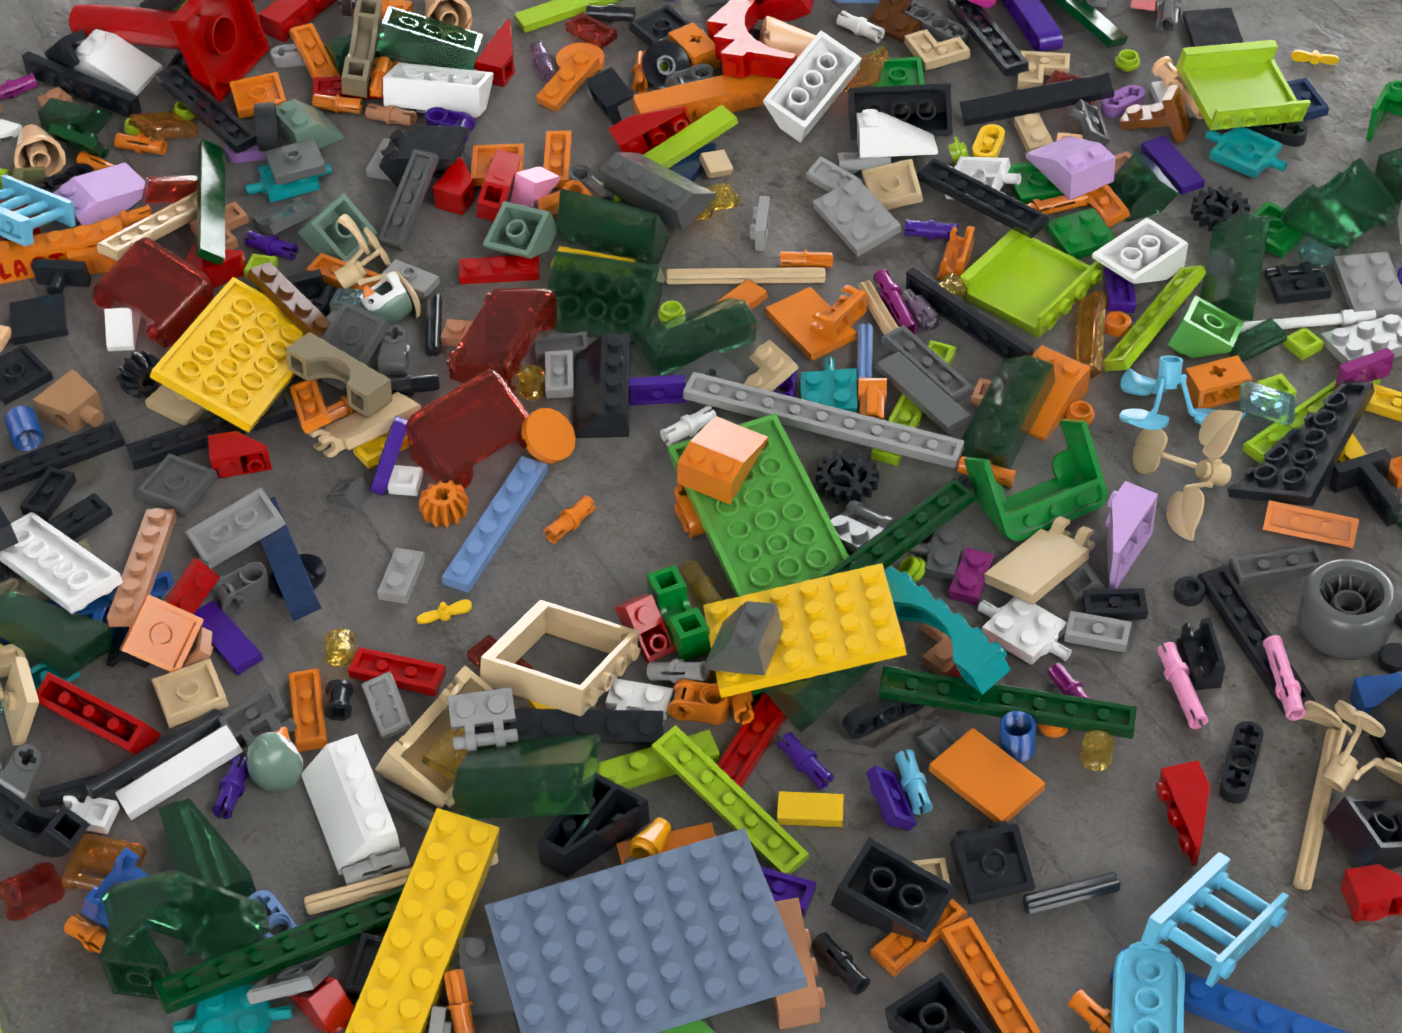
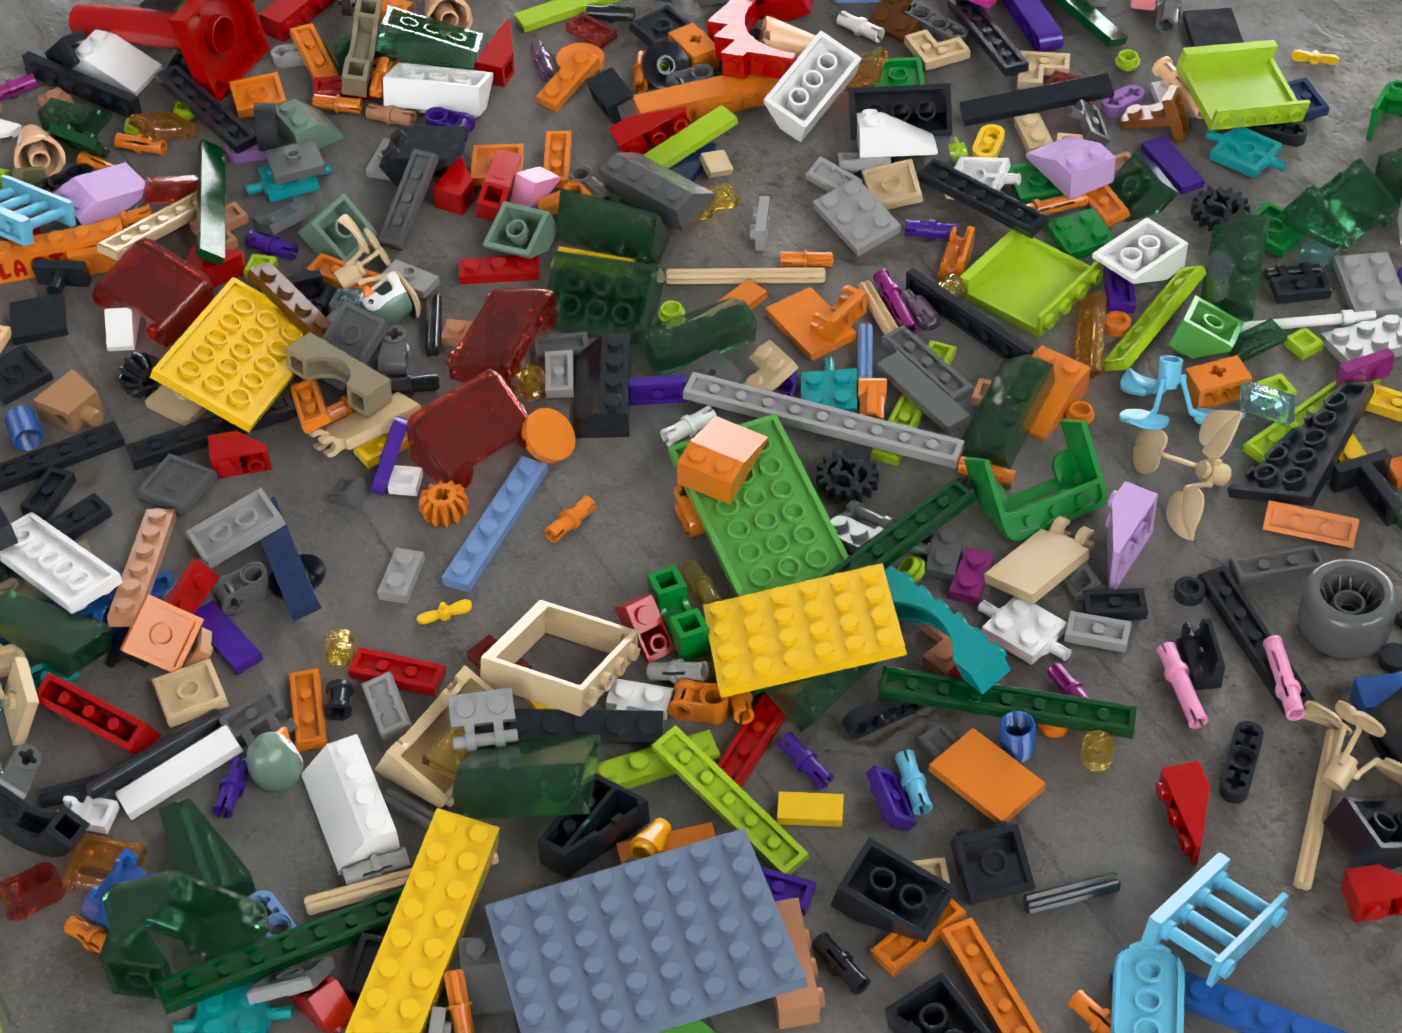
dark grey slope [704,601,783,675] -> none

